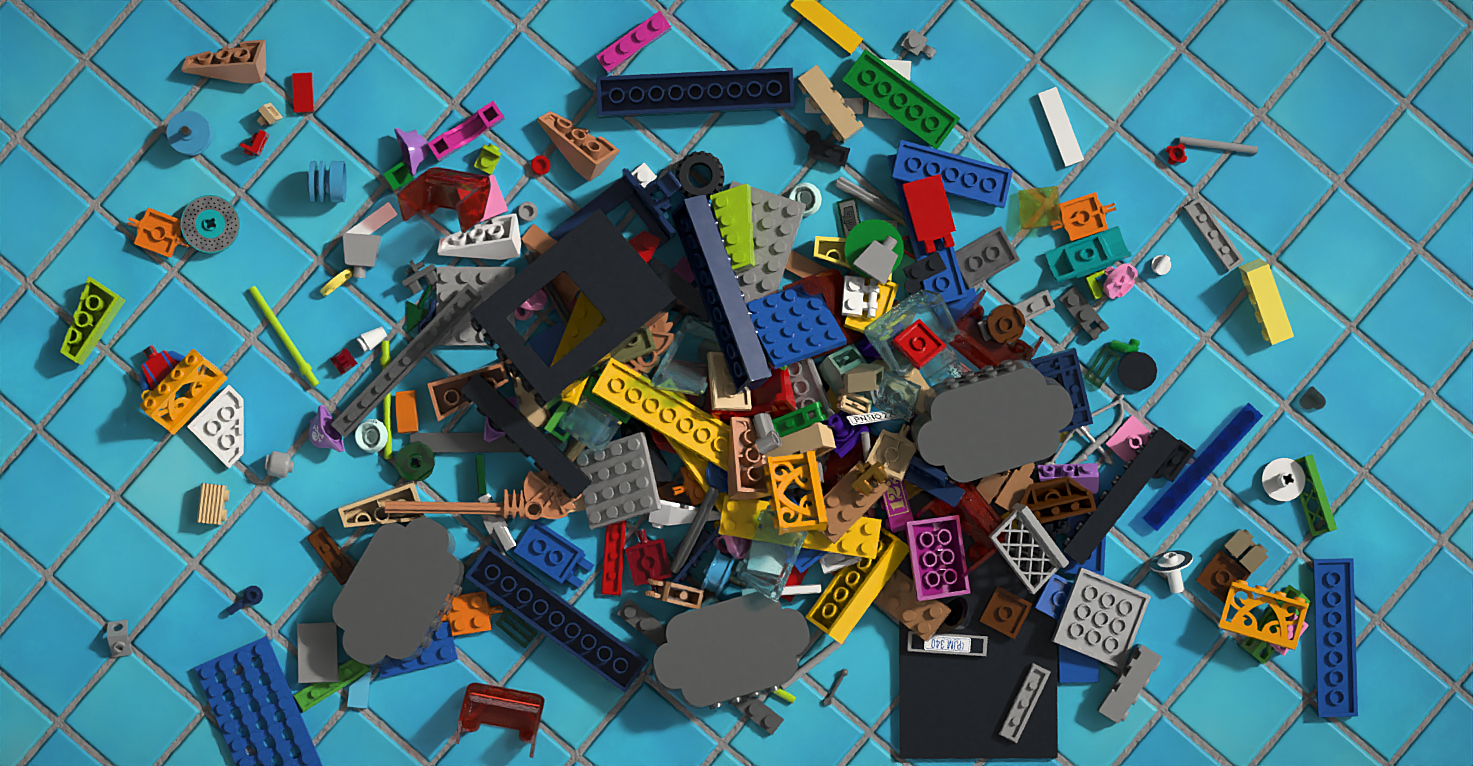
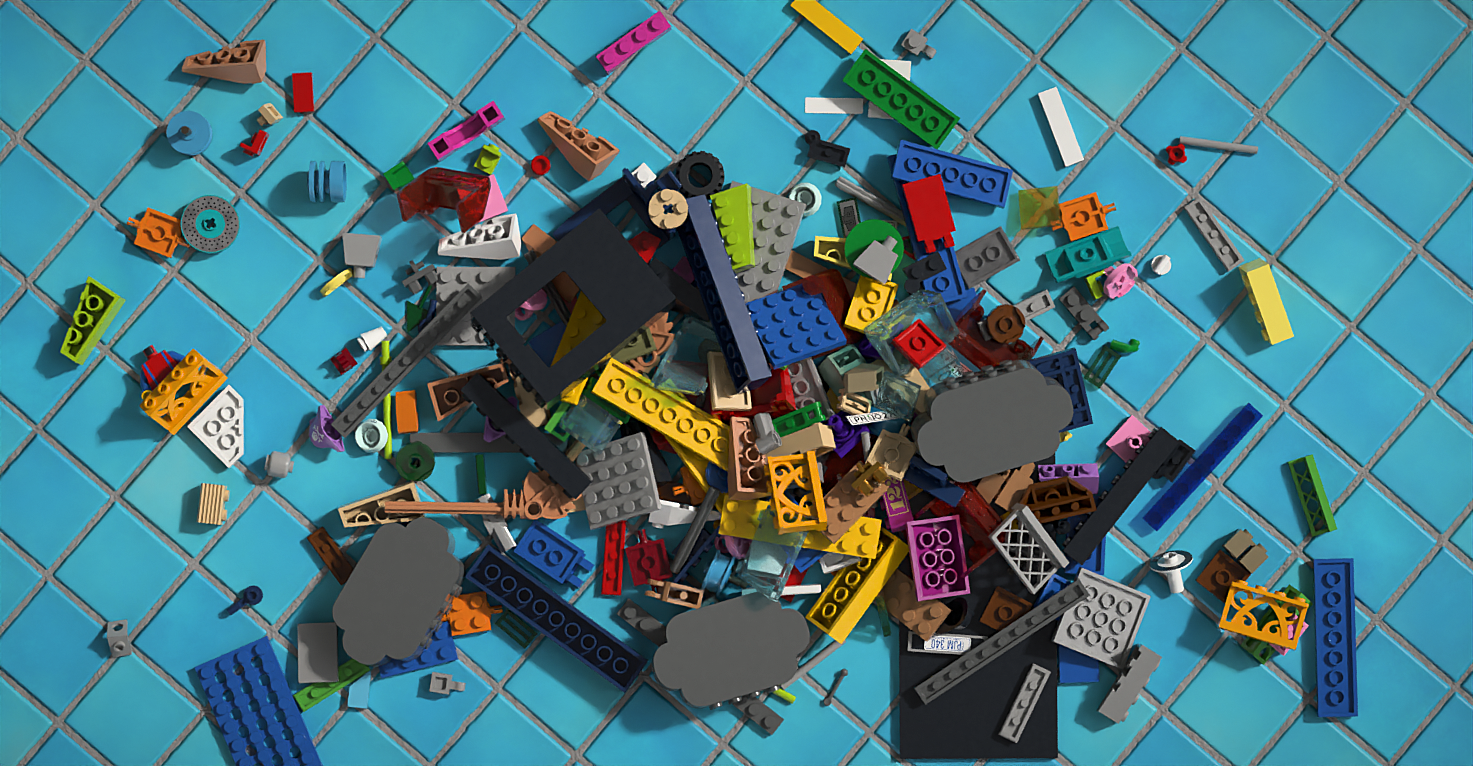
lime bar [249,286,320,388] -> none
sticker [346,202,398,235] -> none
medium lavender hat [394,128,429,177] -> none
clear red windscreen [455,682,545,758] -> none
light grey tile [518,202,538,222] -> none
dark blue brick [596,67,795,118] -> none
tan wedge [797,65,864,143] -> none
white plate [841,275,879,318] -> none
light grey piece [1044,394,1125,465] -> none
black tile [1117,351,1157,391] -> none
white piece [1262,458,1305,501] -> none
clear smoke tile [1299,386,1326,410] -> none
none -> light grey plate [429,672,466,695]
none -> tan plate [648,189,688,229]
none -> clear green tile [875,595,891,637]
none -> dark grey plate [914,578,1090,705]

